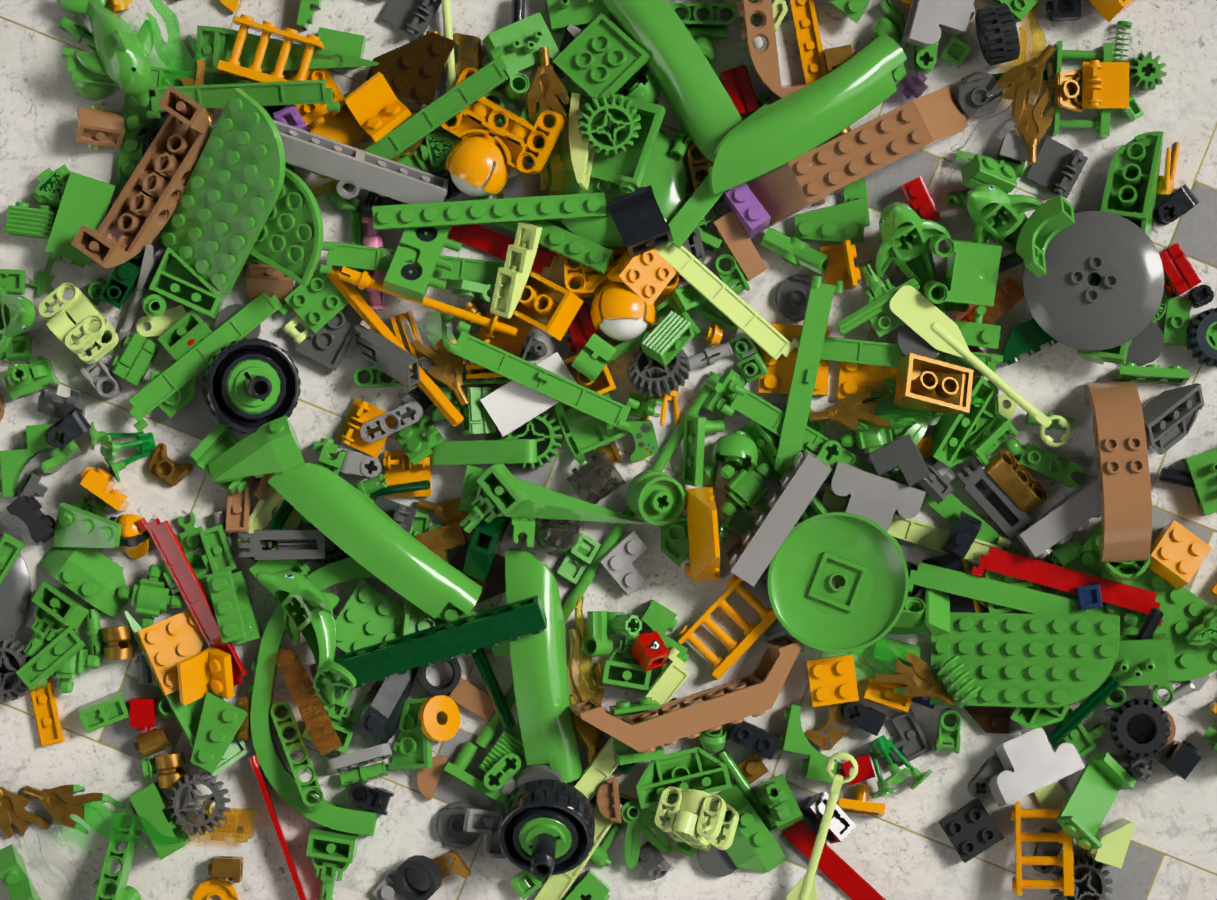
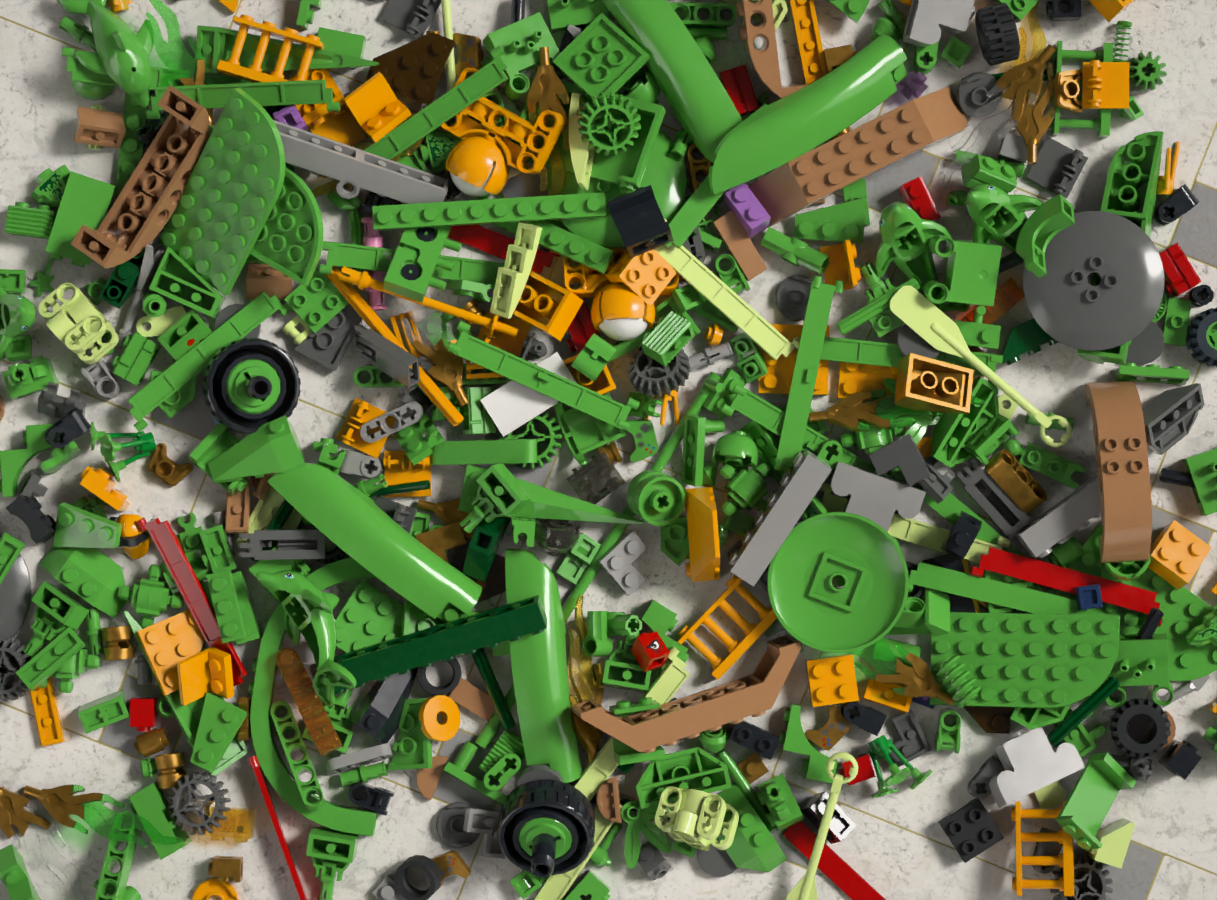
light orange tile [837,784,885,817] -> none

